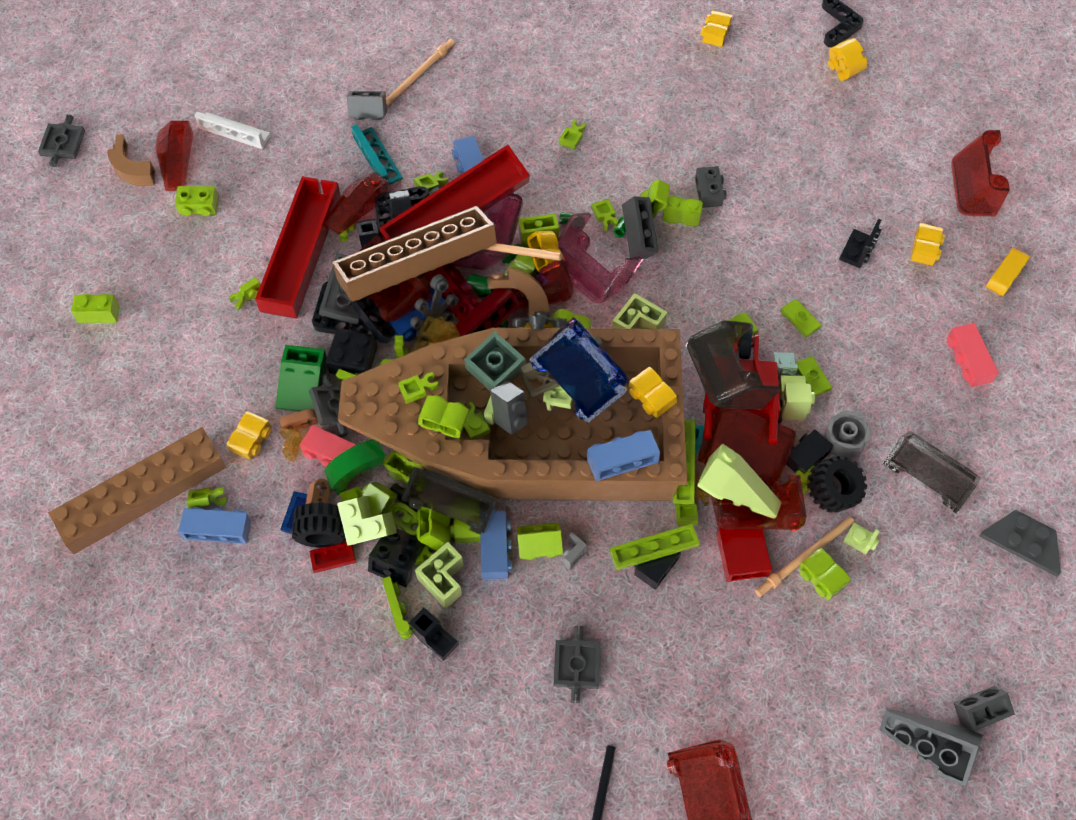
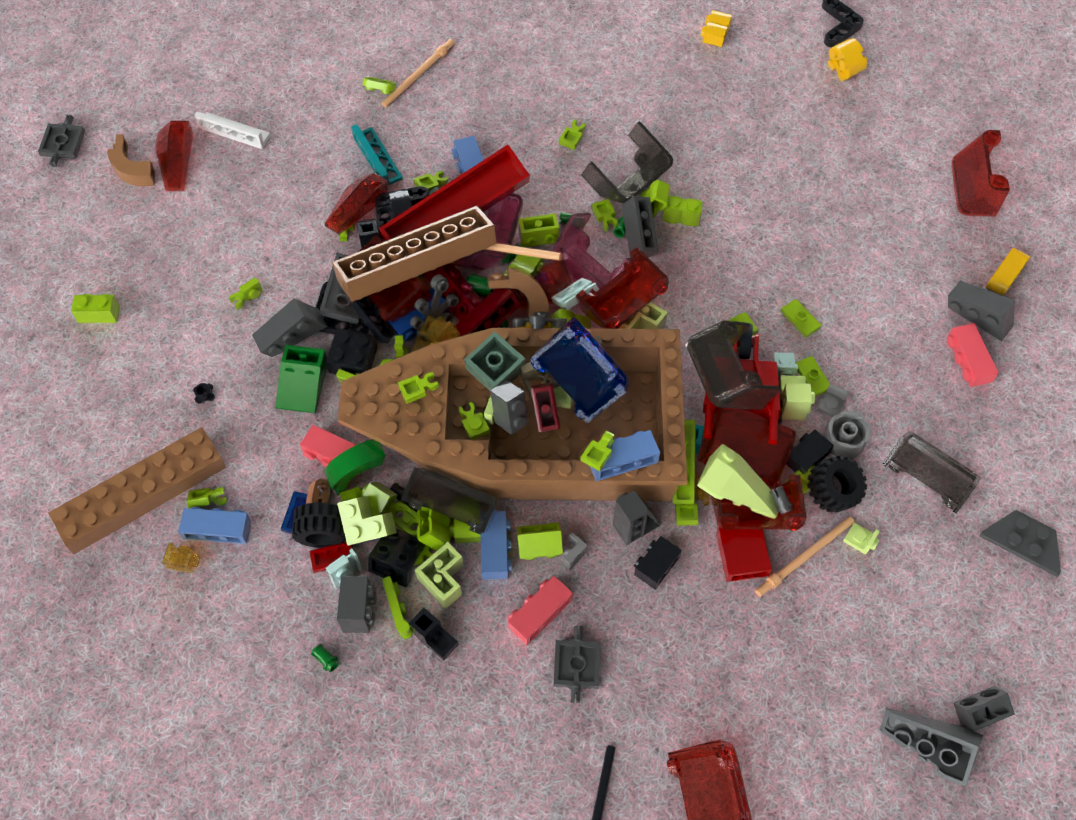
lime brick [175,186,219,216] -> none
yellow brick [226,411,272,460] -> none
red piece [255,176,341,319] -> none
nougat beam [279,409,318,433] -> none
clear yellow bracket [280,428,303,462] -> none
dark grey plate [309,374,349,437] -> none
brick [347,91,387,120] -> none
lime brick [383,451,429,492] -> none
lime brick [418,395,469,438] -> none
yellow brick [527,231,565,273] -> none
lime plate [609,524,700,571] -> none
yellow brick [629,367,677,418] -> none
dark grey brick [695,166,727,208] -> none
lime brick [799,548,851,600] -> none
black bracket [839,219,882,268] -> none
yellow brick [910,223,945,266] -> none
none -> clear yellow brick [162,542,200,573]
none -> black plate [193,383,215,404]
none -> dark grey wedge [252,298,327,357]
none -> green pin [311,644,339,672]
none -> light aqua plate [326,549,362,588]
none -> dark grey brick [337,576,376,633]
none -> lime plate [362,77,396,94]
none -> coral brick [508,576,573,645]
none -> dark red brick [531,382,560,432]
none -> light aqua plate [551,278,599,310]
none -> clear red windscreen [575,247,669,329]
none -> lime plate [580,431,615,471]
none -> clear smoke windscreen [581,121,673,203]
none -> dark grey wedge [613,490,661,545]
none -> dark grey pin [770,486,793,515]
none -> light grey bracket [817,384,849,417]
none -> dark grey wedge [948,280,1015,341]

